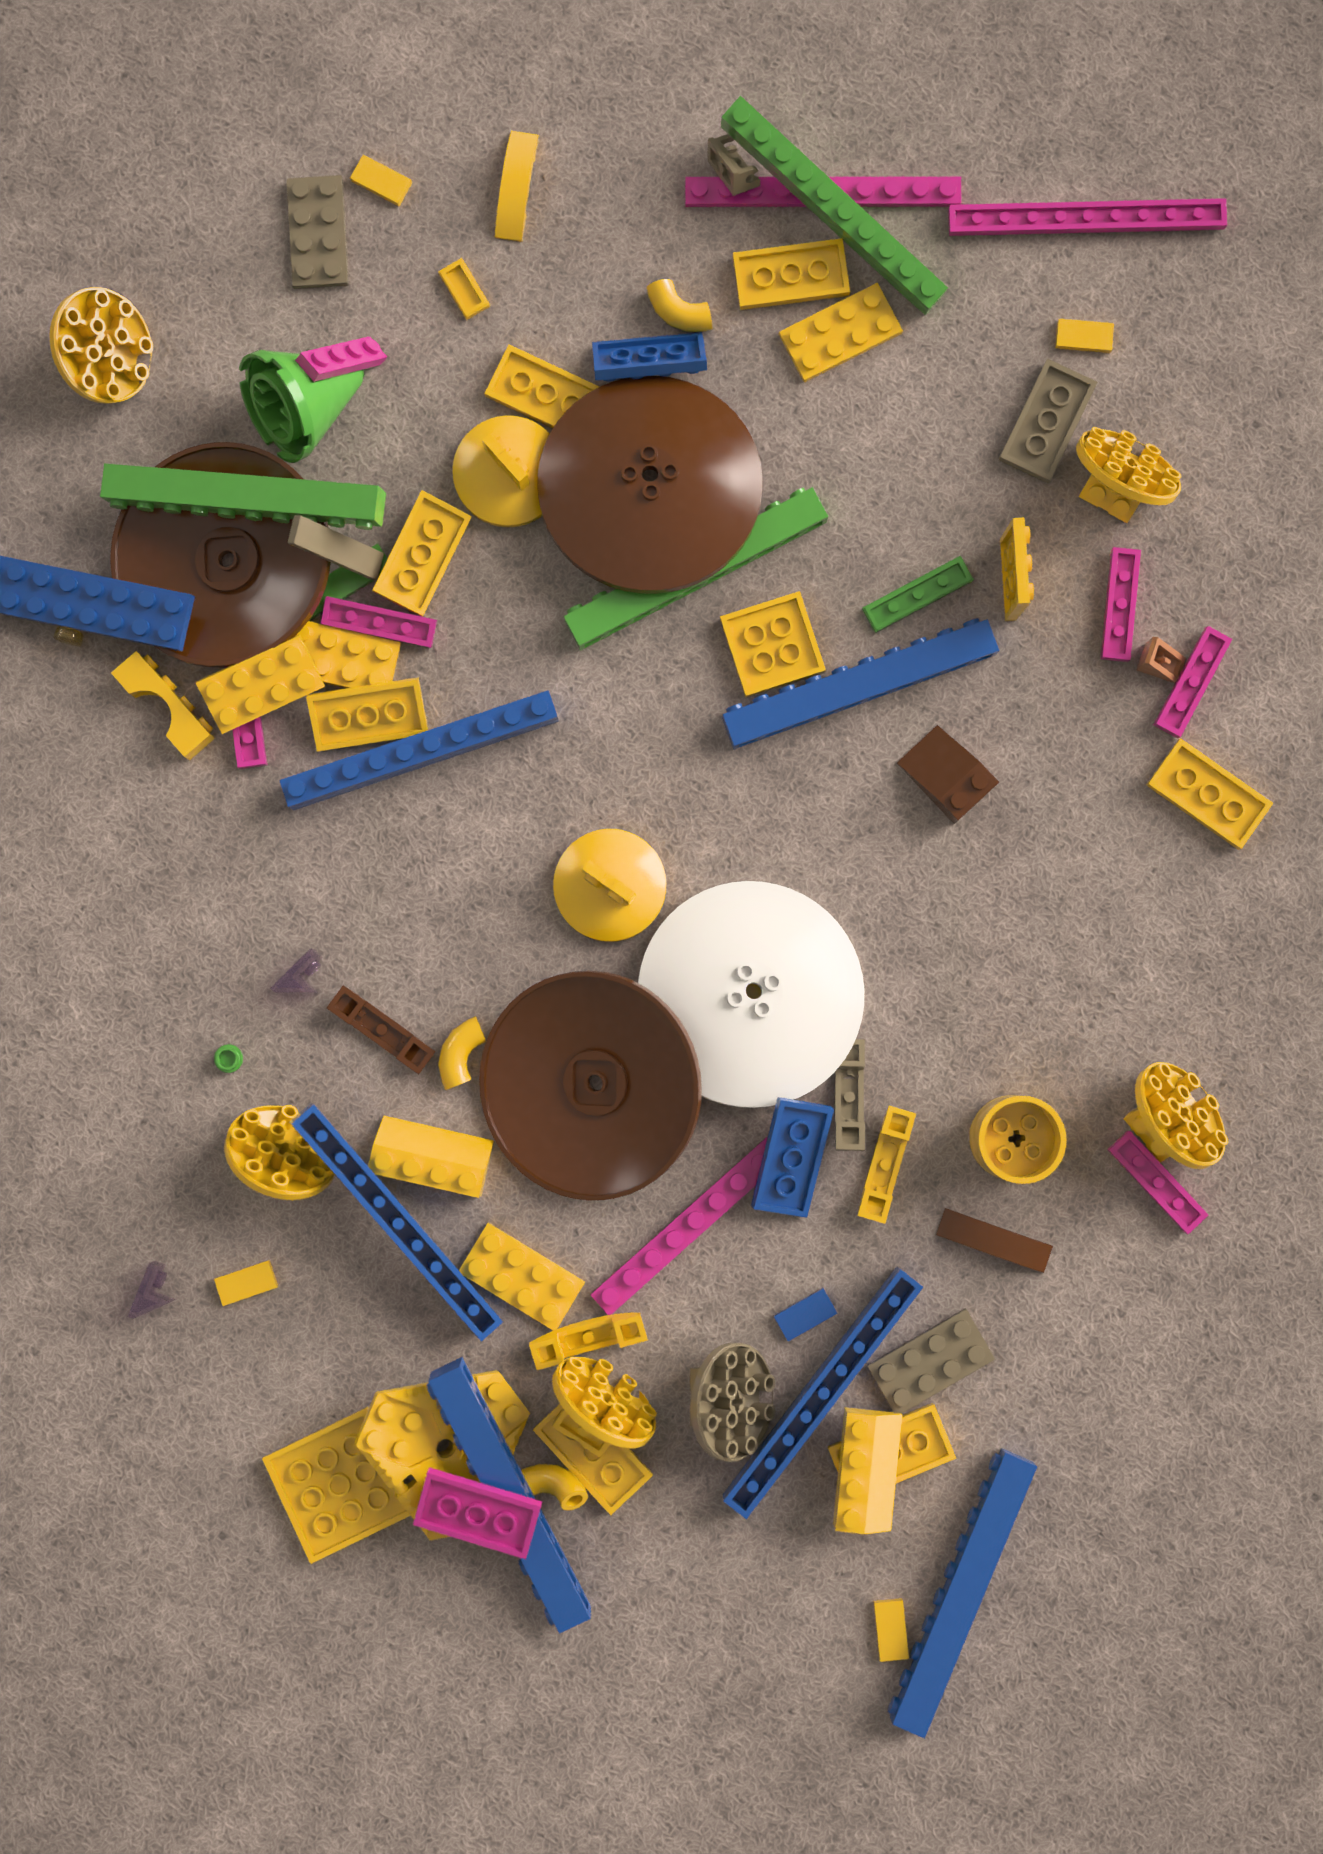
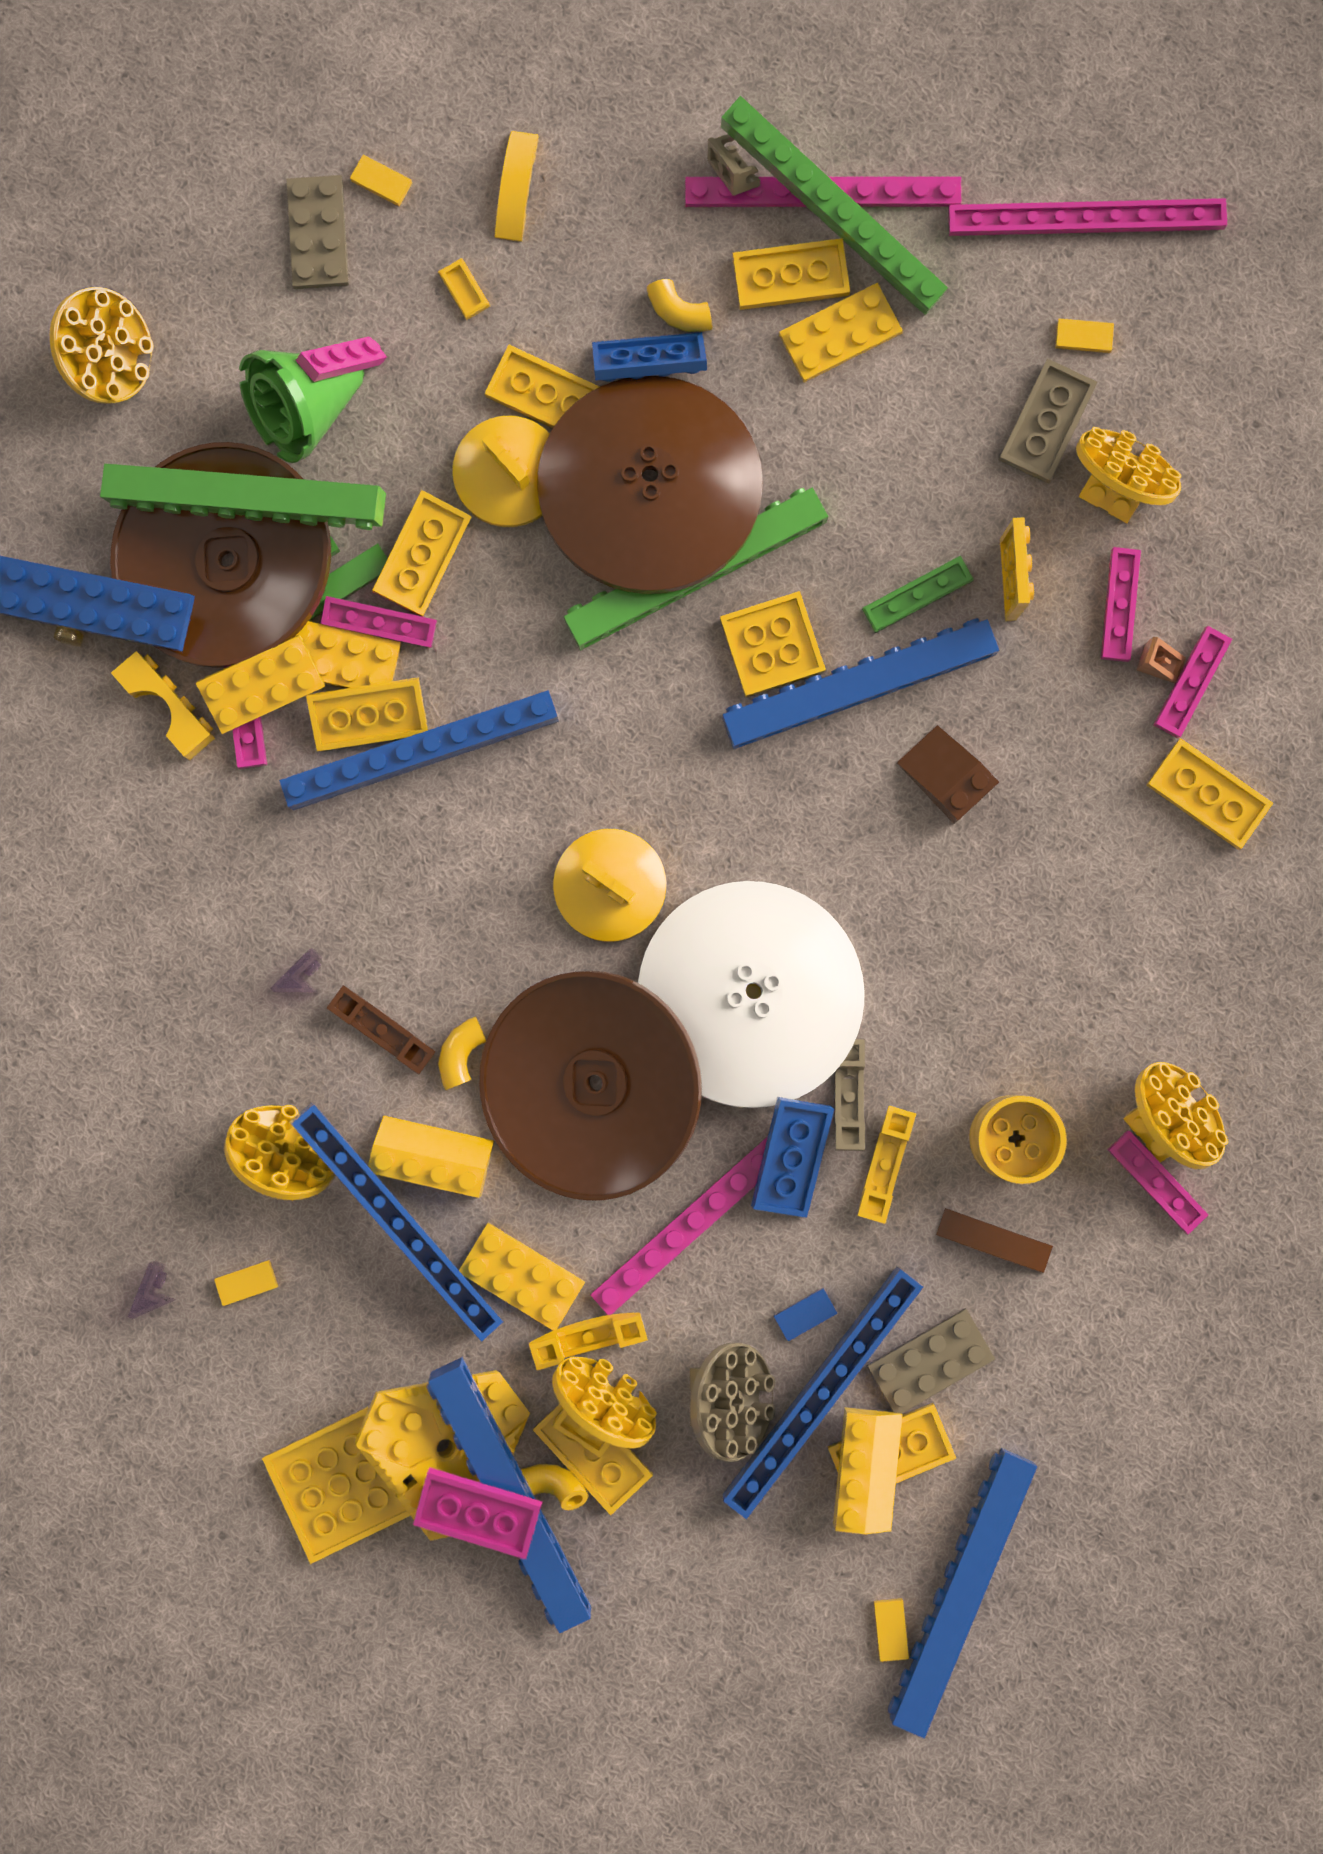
bright green plate [214,1044,243,1073] -> none
dark tan tile [288,515,384,580] -> none

